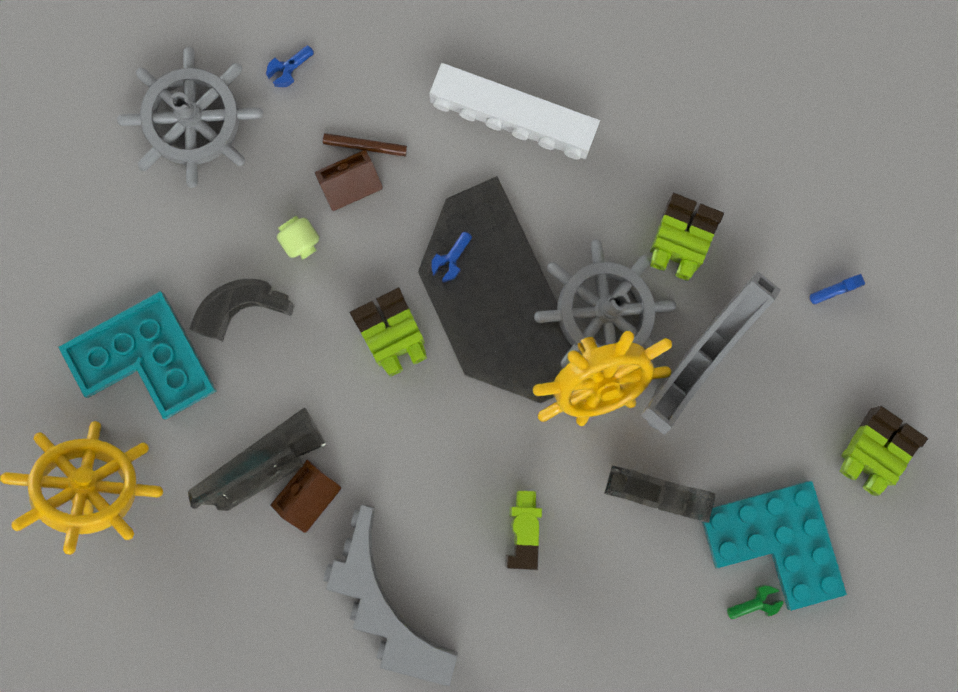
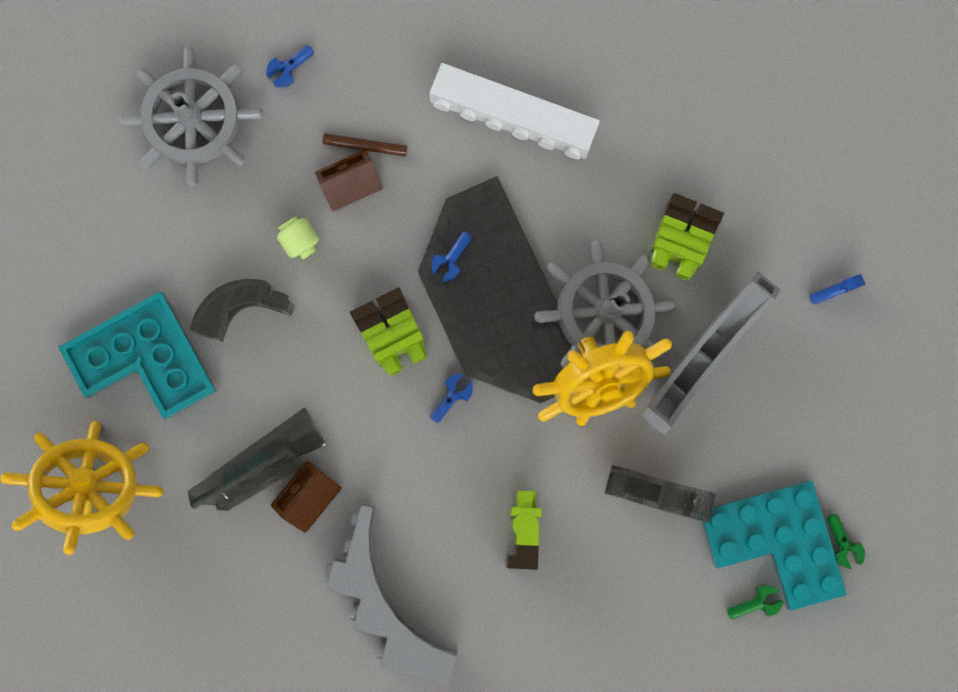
lime hips [839,406,928,496] -> none
none -> blue bar [430,374,473,423]
none -> green bar [827,514,865,569]

